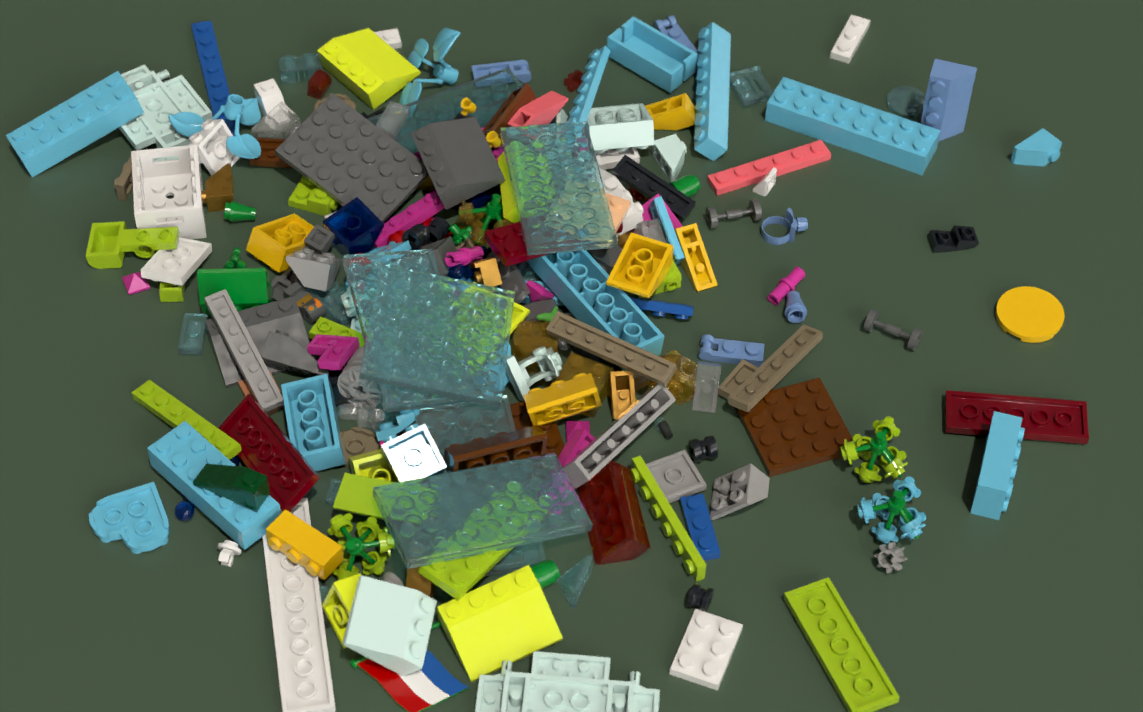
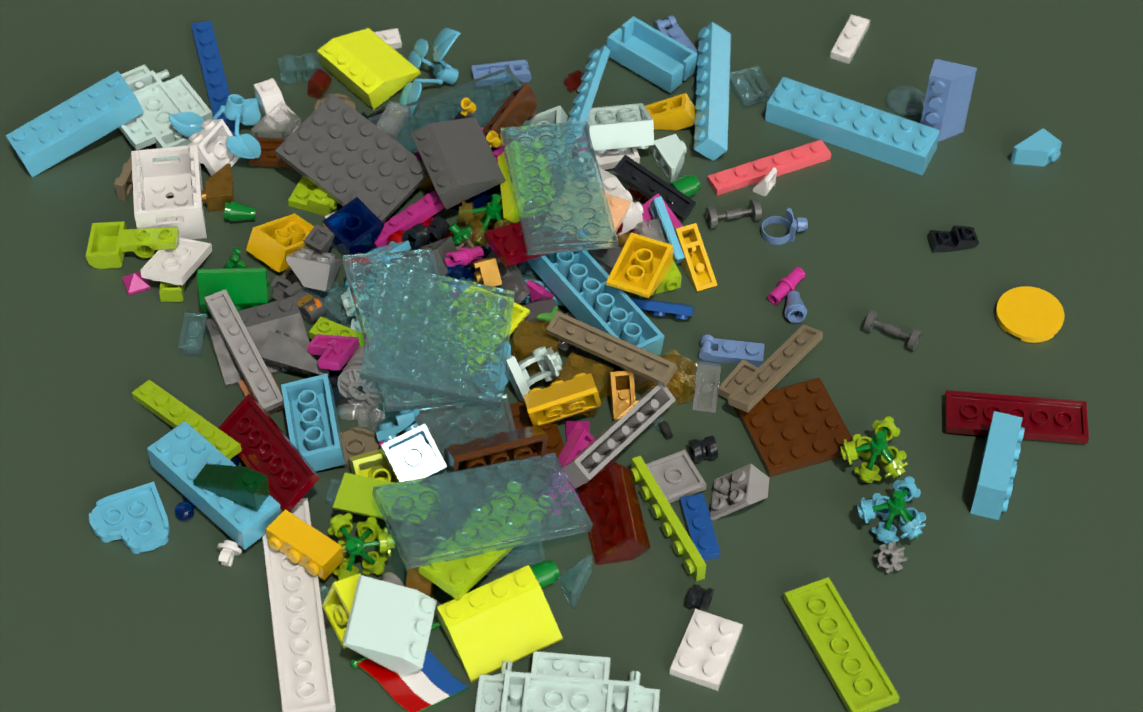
coral slope [507,91,569,146] -> none

